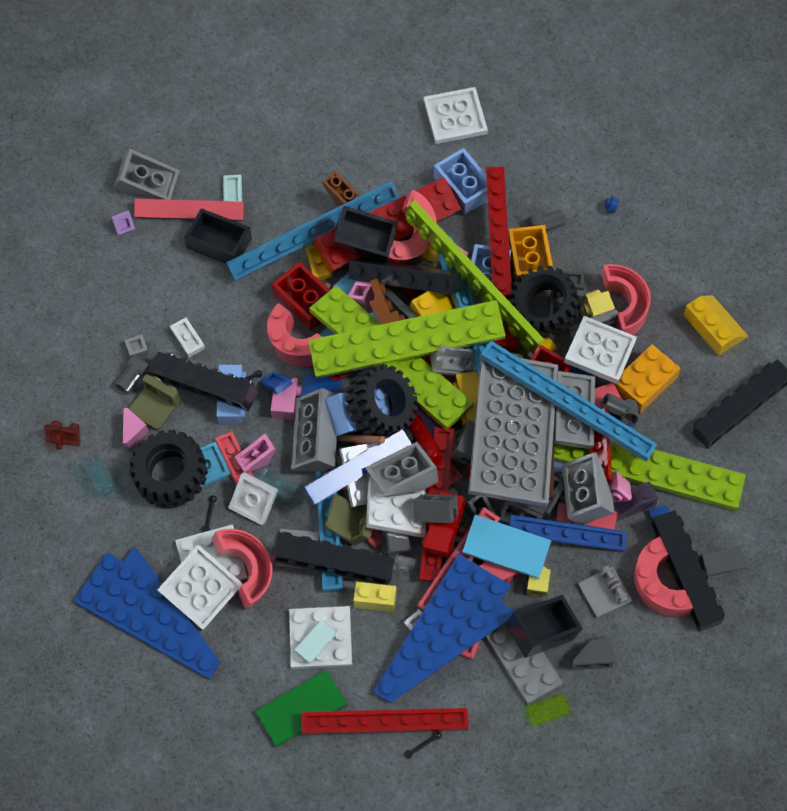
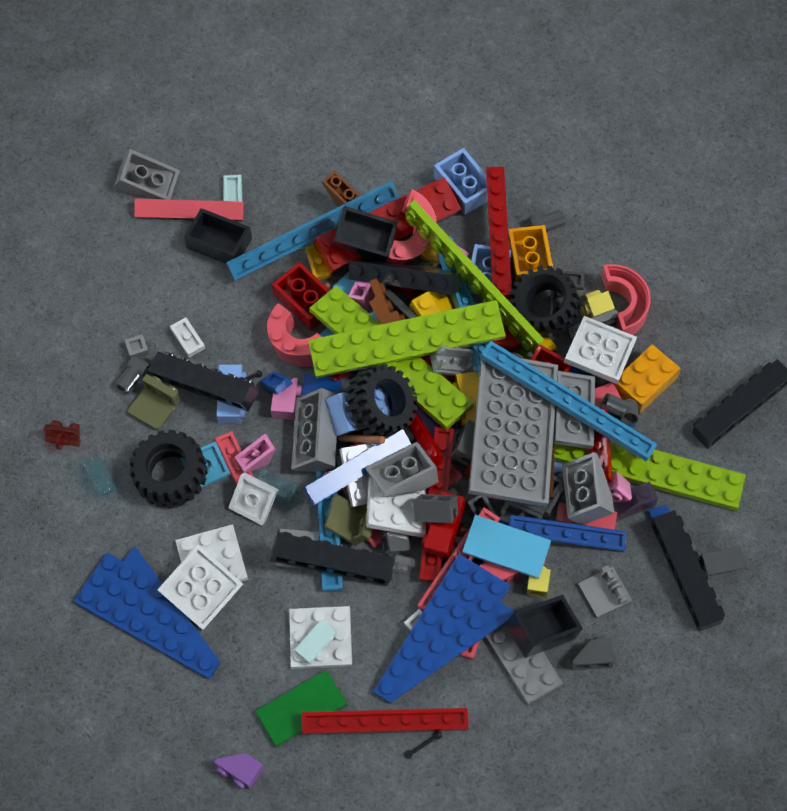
lavender tile [112,211,135,235] -> none
bright pink slope [123,408,149,450] -> none
black hinge [202,495,217,532] -> none
coral brick [211,529,272,610] -> none
light yellow brick [354,582,396,613] -> none
white plate [424,87,488,144] -> none
clear neon green tile [525,693,571,727] -> none
blue plate [604,195,619,213] -> none
coral brick [634,536,693,617] -> none
yellow slope [683,295,748,356] -> none
none -> medium lavender slope [214,753,264,790]

